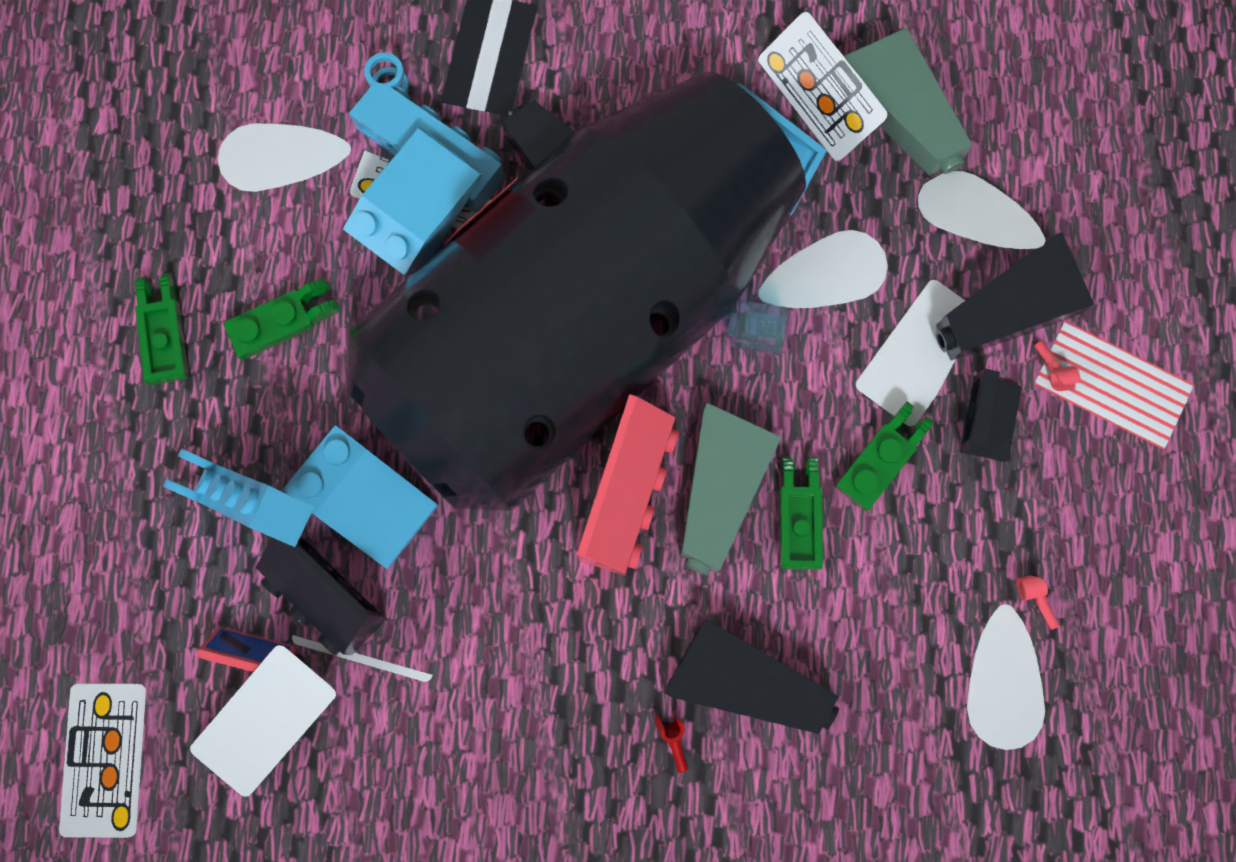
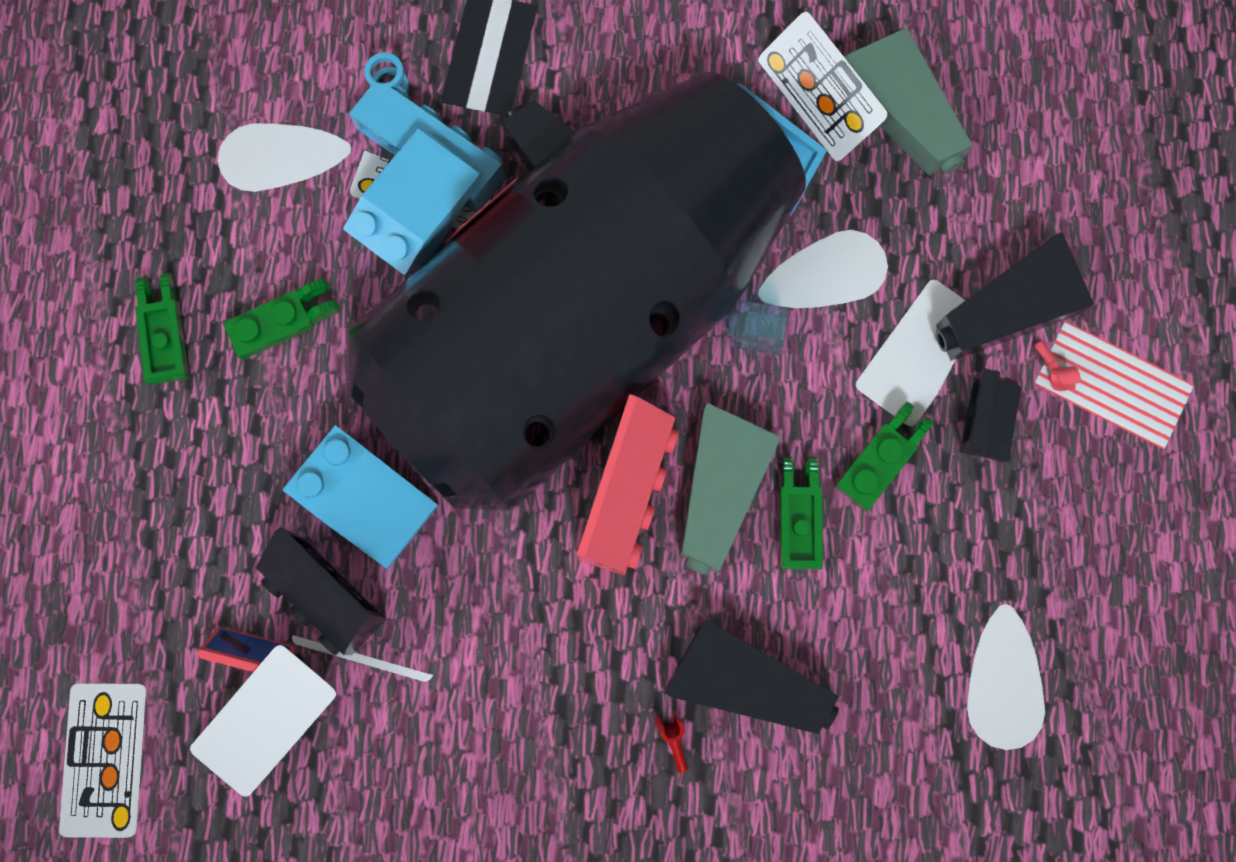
medium azure hinge [163,449,314,547] -> none
white sticker [918,171,1045,249] -> none
coral hand [1016,575,1059,629] -> none

